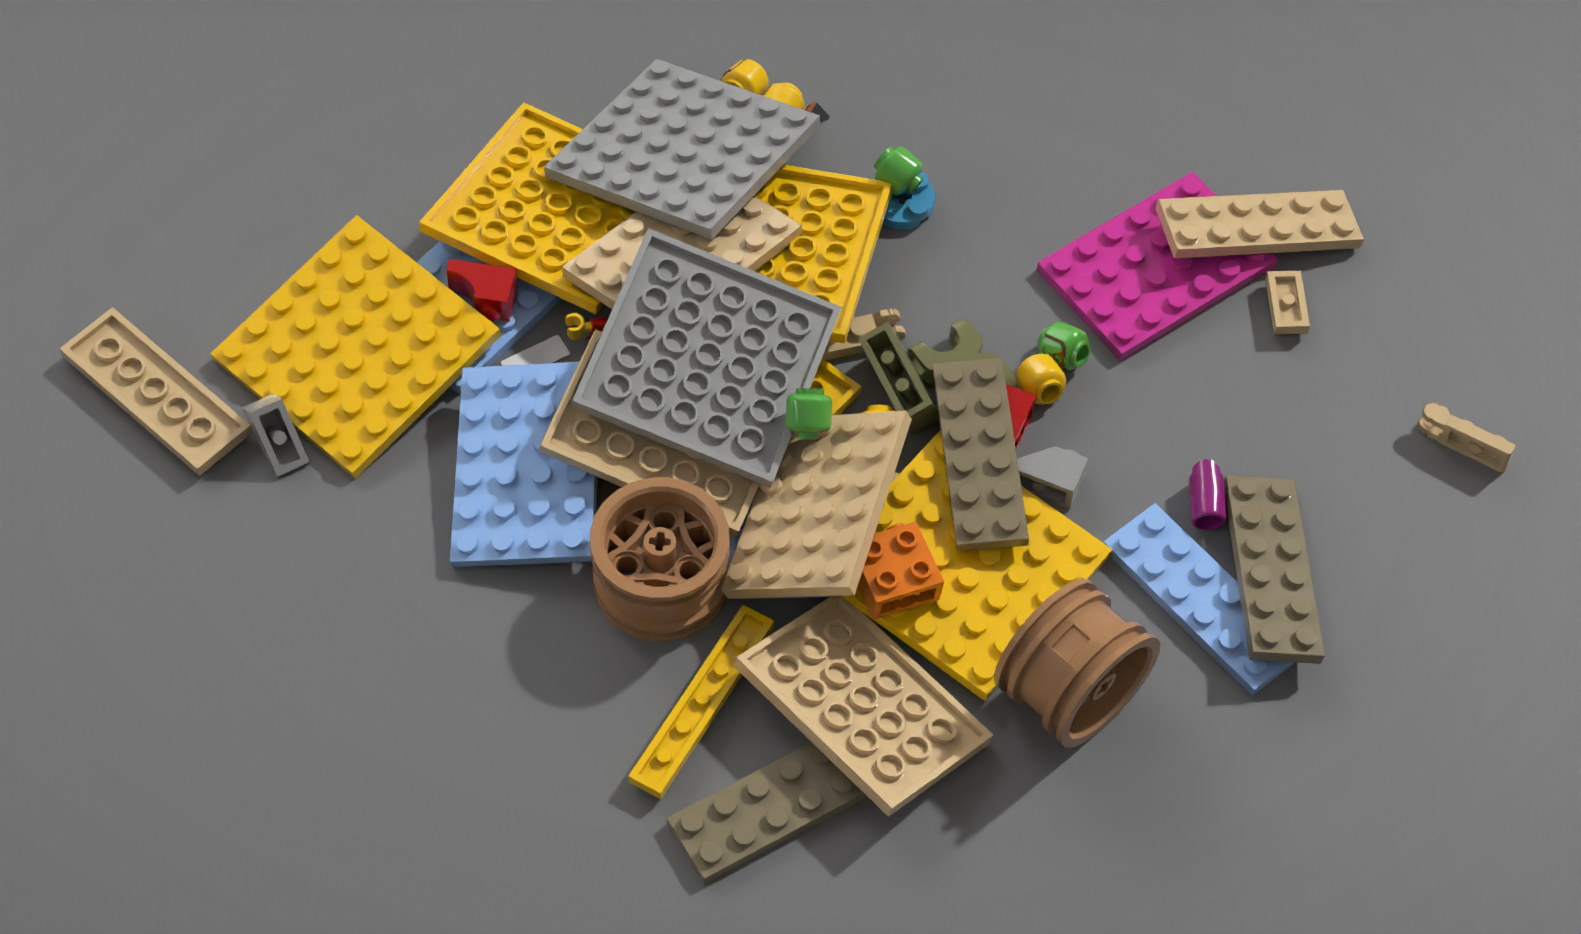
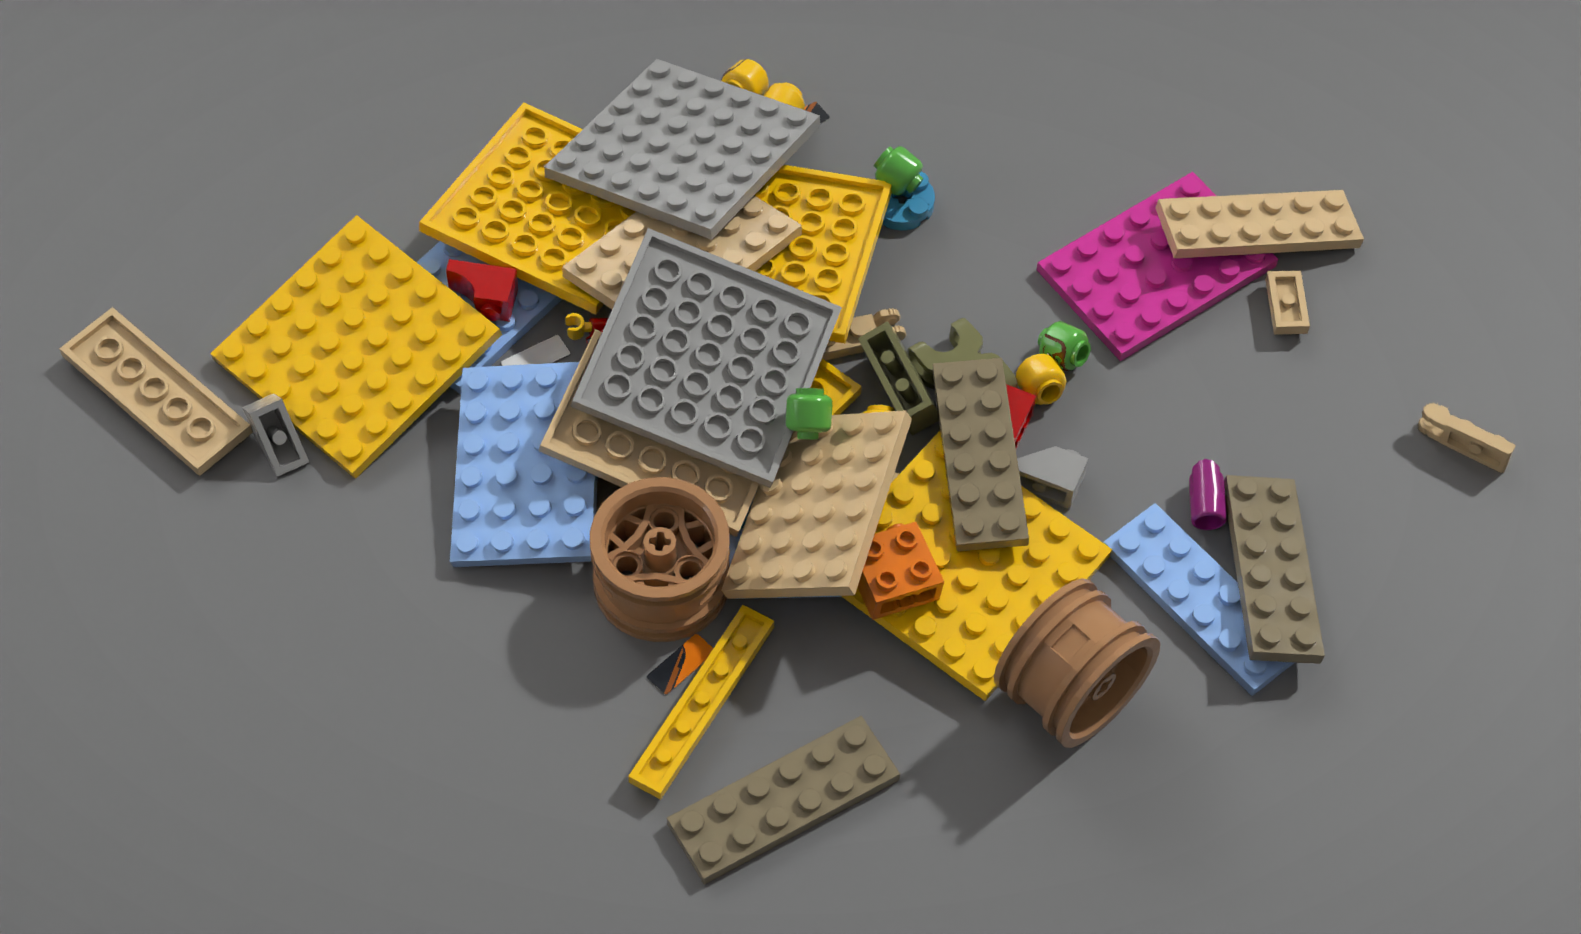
tan plate [734,596,994,817] -> none
none -> sticker [647,634,713,694]

